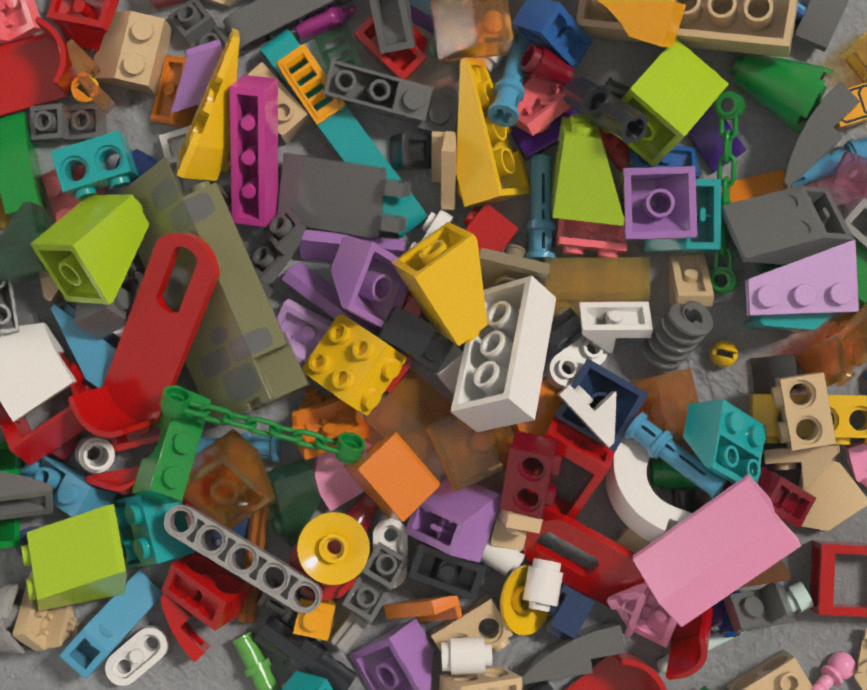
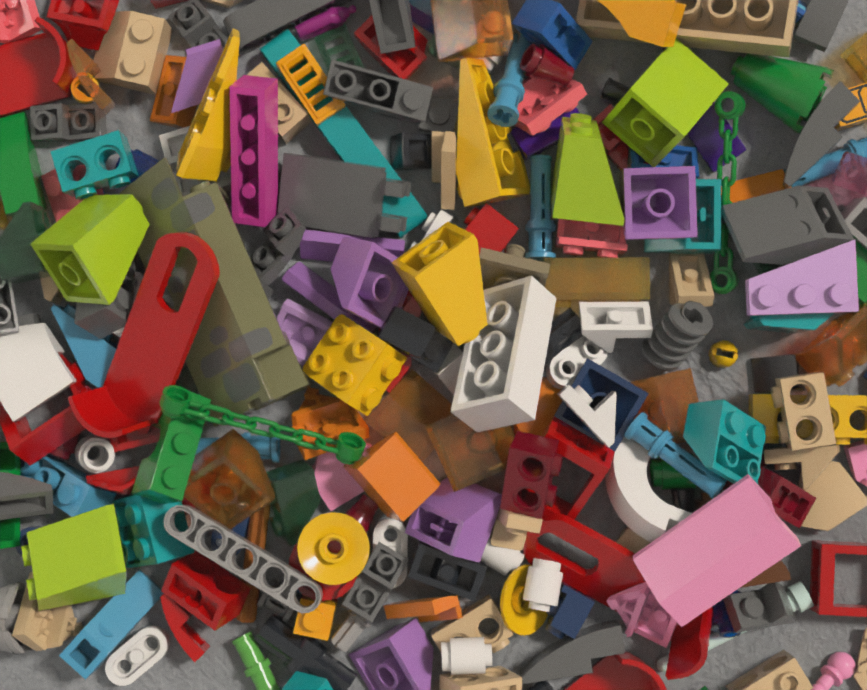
black piece [563,76,648,144] -> none

